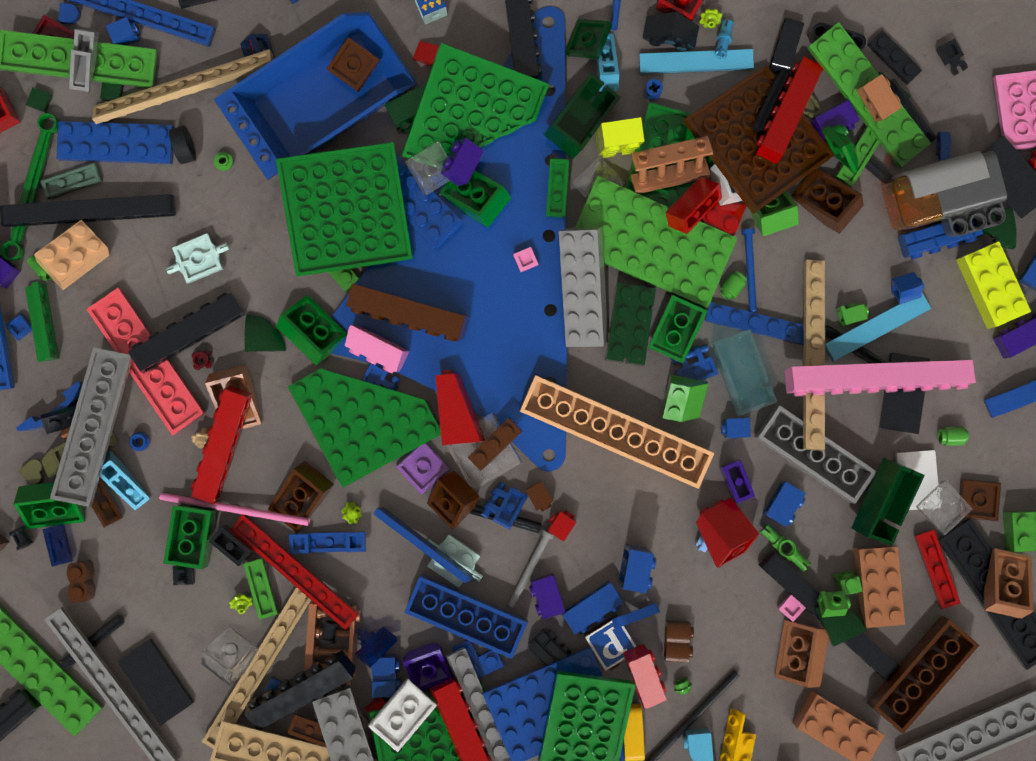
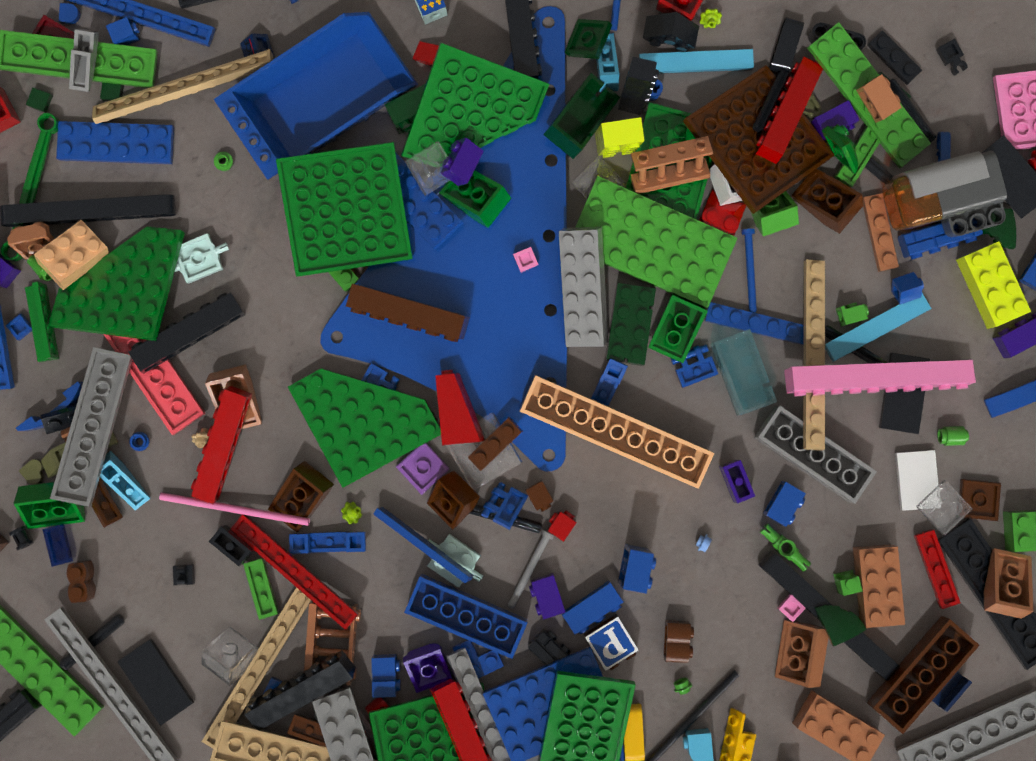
sand green tile [41,163,103,200] -> none
green brick [163,504,217,569] -> none
black tyre [169,125,196,164] -> none
dark red plate [192,350,212,370] -> none
lime plant [229,593,253,614] -> none
dark green brick [245,314,286,352] -> none
green slope [276,295,347,366] -> none
black bush [319,620,339,644] -> none
reddish brown plate [326,37,380,93] -> none
bright pink slope [345,325,410,374] -> none
clear blue hinge [355,627,398,668] -> none
white tile [367,679,437,752] -> none
green plate [546,158,569,218] -> none
blue beam [612,603,660,629] -> none
brick [623,644,667,710] -> none
bright green slope [662,374,708,422] -> none
red brick [665,177,722,234] -> none
red slope [696,498,759,568] -> none
dark azure pin [715,19,734,58] -> none
bright green brick [719,271,747,300] -> none
blue brick [721,418,751,438] -> none
bright green brick [817,591,851,618] -> none
dark green piece [851,457,925,545] -> none
none -> nougat slope [7,222,55,260]
none -> green plate [48,226,185,341]
none -> blue slope [591,358,628,406]
none -> black brick [618,57,659,115]
none -> nougat plate [863,193,899,272]
none -> dark blue panel [932,671,972,712]

